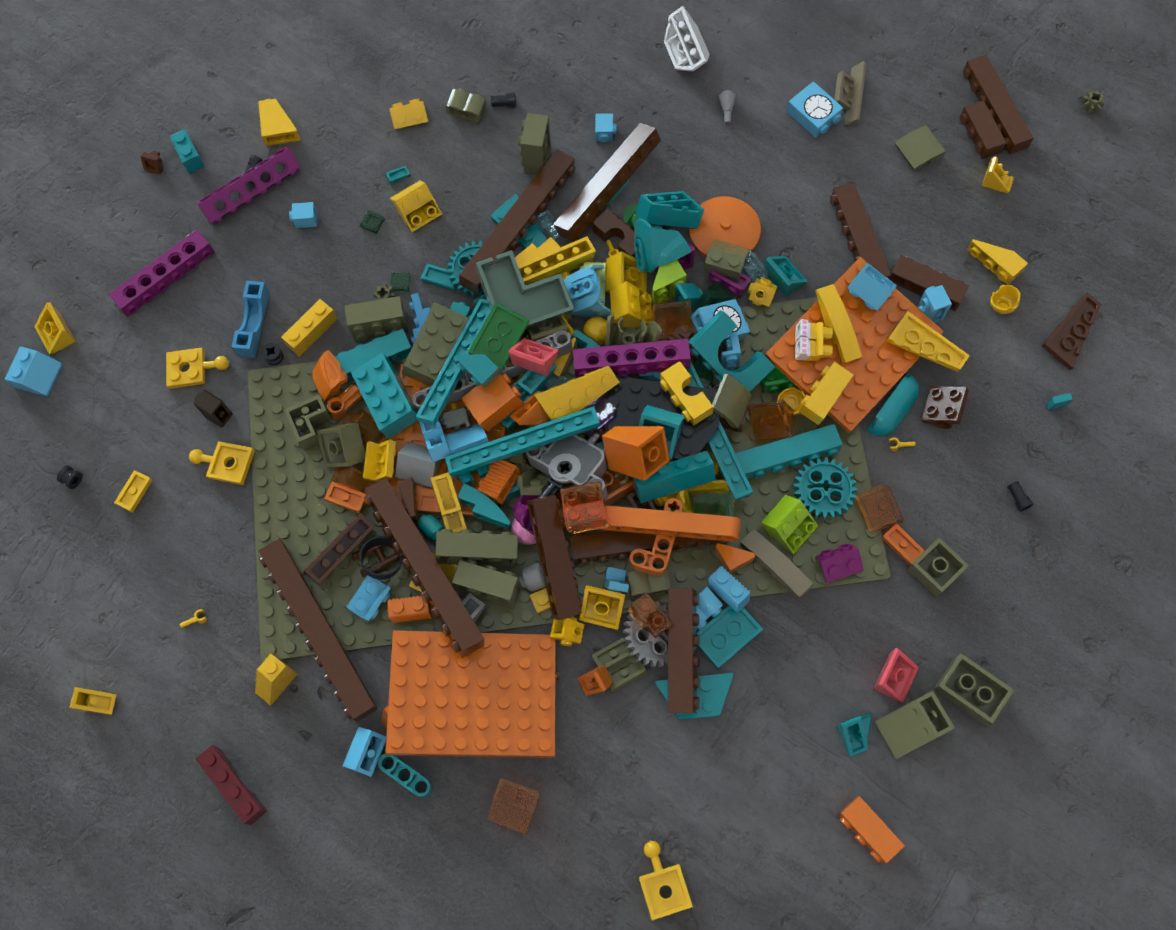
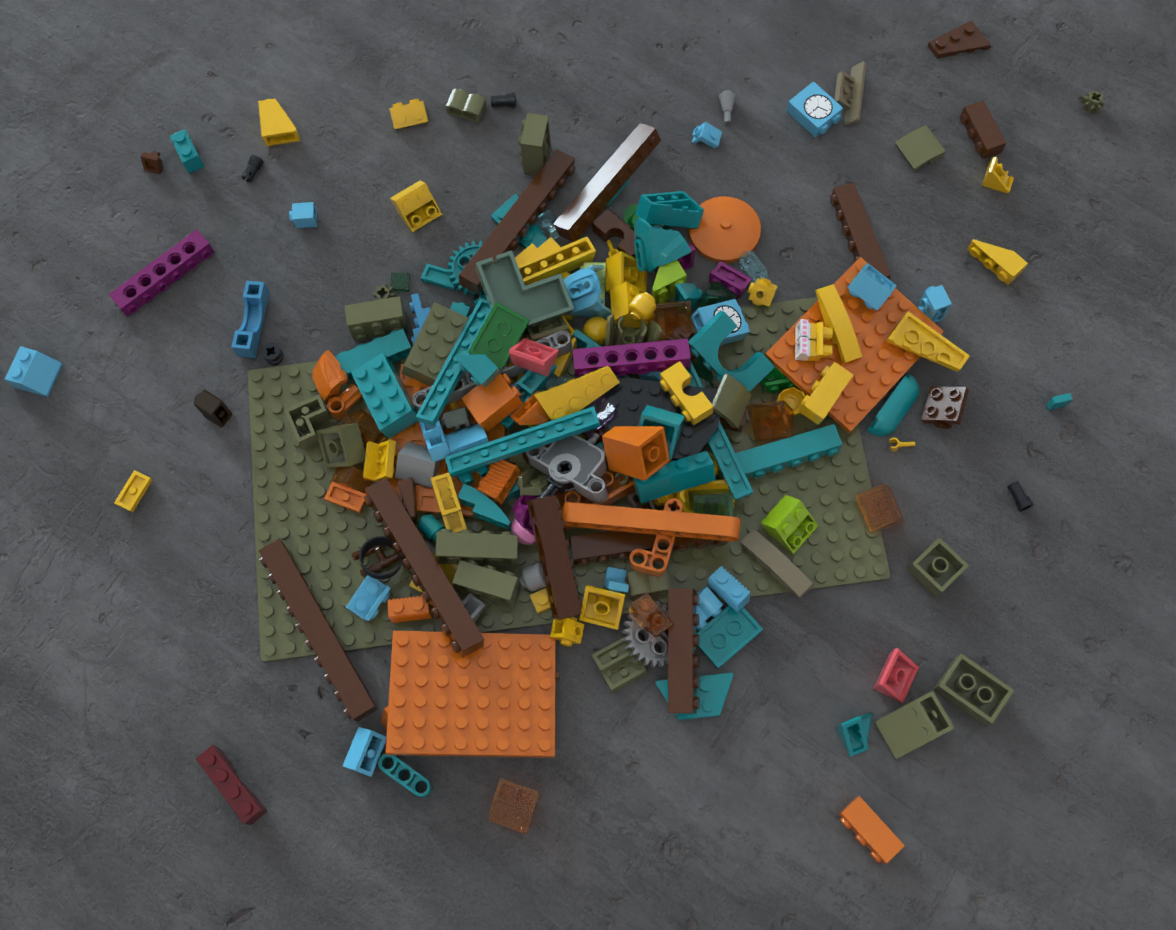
yellow slope [34,302,76,355] -> none
black wheel [57,465,83,489] -> none
yellow slope [69,687,117,715] -> none
yellow plate [166,347,229,389] -> none
yellow hand [180,609,207,628] -> none
yellow plate [189,441,255,485] -> none
magenta brick [196,147,301,223] -> none
yellow slope [255,654,298,706] -> none
yellow brick [281,299,338,357] -> none
reddish brown brick [303,513,375,585] -> none
clear green tile [360,210,385,234] -> none
teal piece [386,166,410,185] -> none
clear orange slope [560,481,610,534] -> none
orange slope [577,664,613,696] -> none
medium azure brick [595,114,616,143] -> none
yellow plate [639,841,693,920] -> none
white wedge [664,6,709,71] -> none
olive slope [704,239,749,282] -> none
orange slope [714,543,756,574] -> none
medium azure bracket [720,332,741,370] -> none
teal slope [763,256,808,298] -> none
teal gear [793,457,858,520] -> none
magenta bracket [815,543,864,583] -> none
orange plate [882,523,925,566] -> none
reddish brown brick [889,255,969,311] -> none
reddish brown brick [963,55,1034,155] -> none
yellow hair [990,285,1021,314] -> none
reddish brown wing [1041,292,1101,370] -> none
none -> yellow head [628,292,656,321]
none -> medium azure bracket [692,122,722,149]
none -> reddish brown wing [928,20,991,58]

